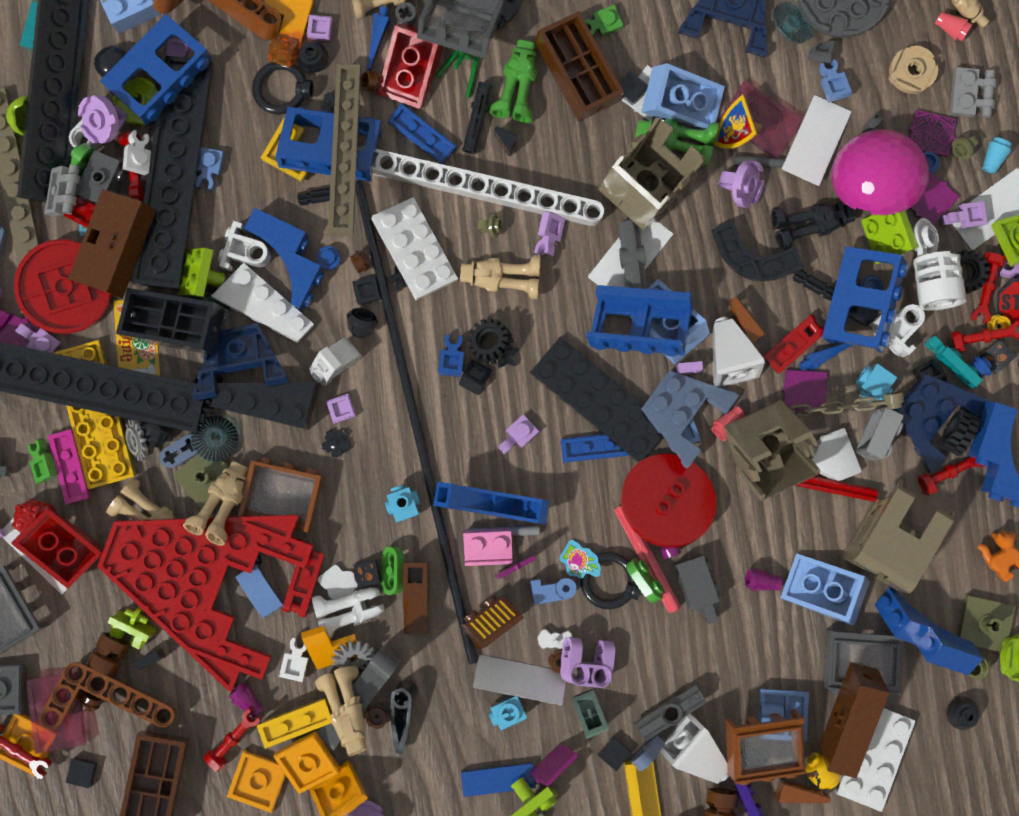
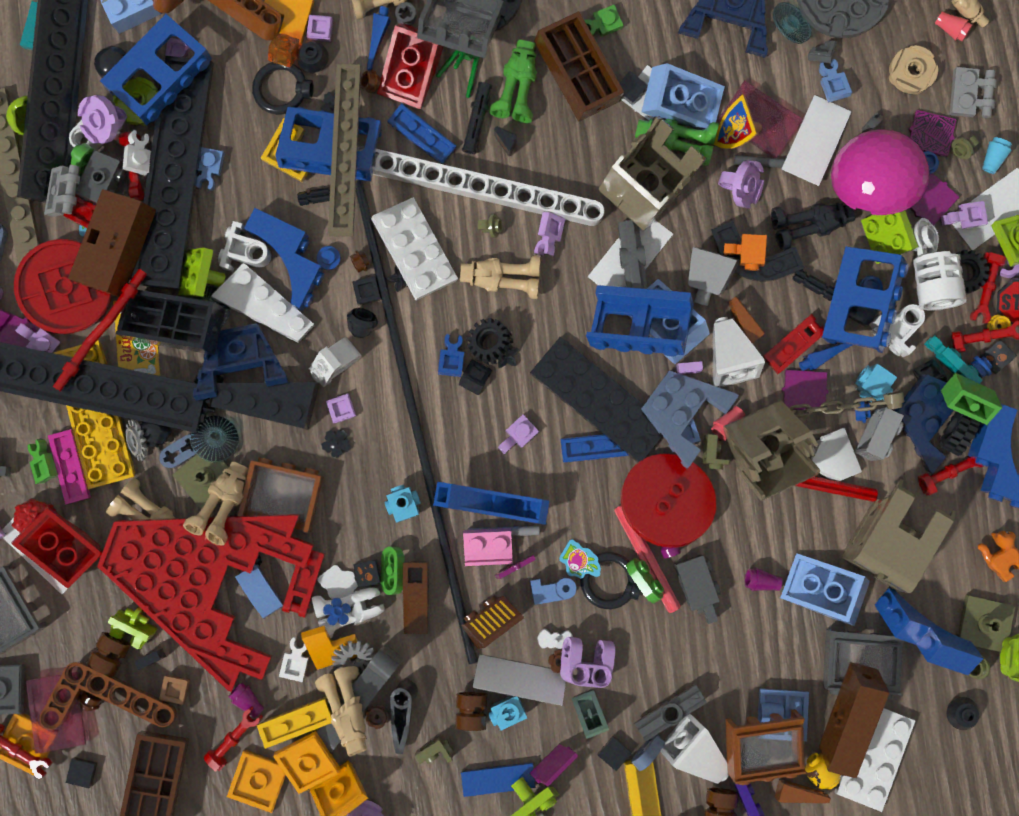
none -> red bar [52,269,147,392]
none -> medium nougat plate [159,675,190,705]
none -> blue plant [323,598,351,625]
none -> olive bracket [415,736,454,764]
none -> reddish brown wheel [455,692,487,731]
none -> light grey torso [688,247,740,306]
none -> olive bracket [702,434,730,470]
none -> orange brick [724,234,767,271]
none -> blue plate [855,401,871,423]
none -> bright green brick [941,373,1002,425]

